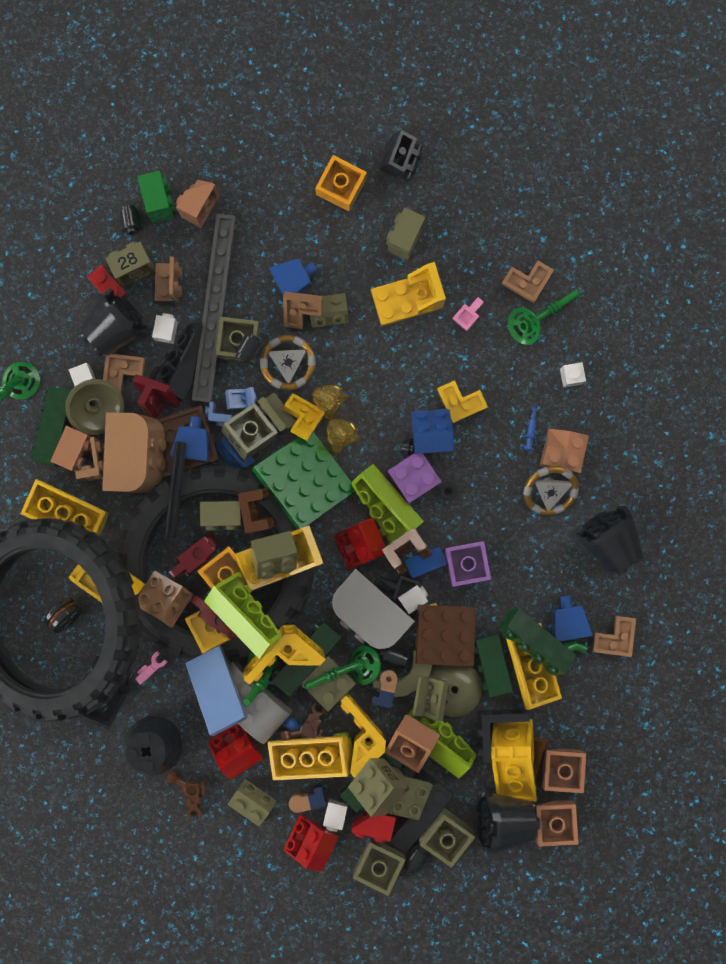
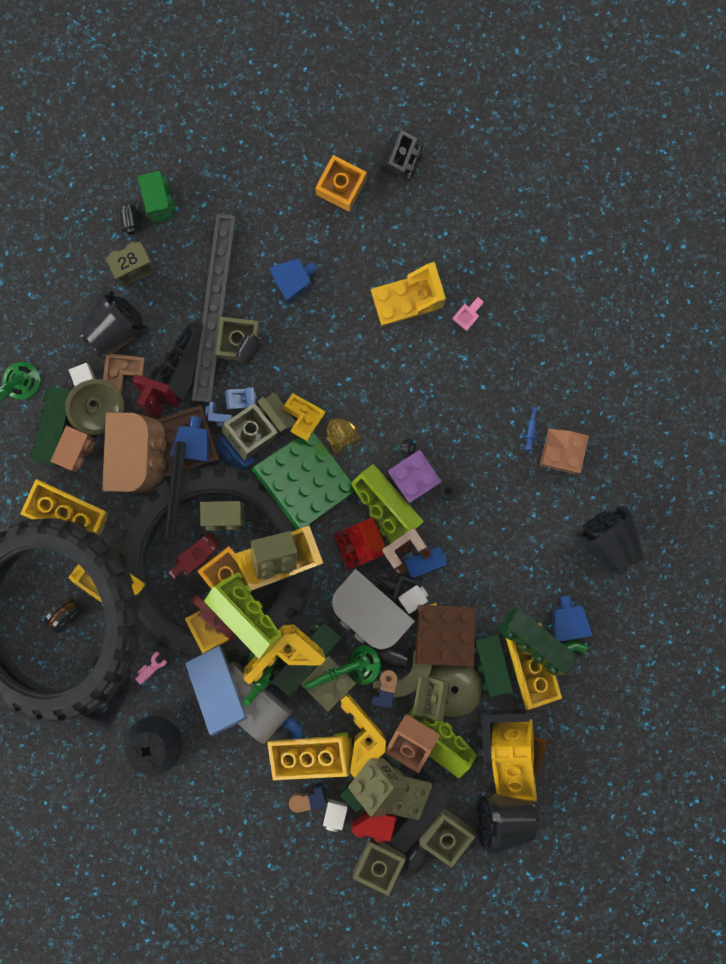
medium nougat bracket [75,437,105,482] -> none
red plate [87,265,127,297] -> none
medium nougat bracket [138,571,193,628] -> none
white brick [152,313,178,344] -> none
medium nougat bracket [155,256,182,303] -> none
reddish brown piece [165,770,206,819] -> none
nougat slope [176,180,219,228] -> none
red slope [208,724,263,780] -> none
olive bracket [227,779,276,826] -> none
reddish brown panel [238,488,275,533] -> none
piece [260,335,316,390] -> none
reddish brown piece [279,703,326,740] -> none
medium nougat plate [283,292,323,329] -> none
red slope [283,814,339,872] -> none
olive bracket [310,293,349,328] -> none
clear yellow brick [312,385,348,420] -> none
olive brick [386,207,425,261] -> none
blue brick [411,409,454,454] -> none
yellow plate [437,380,488,423] -> none
medium lavender brick [444,541,491,587] -> none
medium nougat plate [502,261,554,303] -> none
green dish [508,289,580,345] -> none
light grey piece [523,466,579,515] -> none
nougat slope [535,800,578,847] -> none
nougat slope [541,748,586,793] -> none
white brick [560,362,586,388] -> none
medium nougat plate [592,616,636,657] -> none

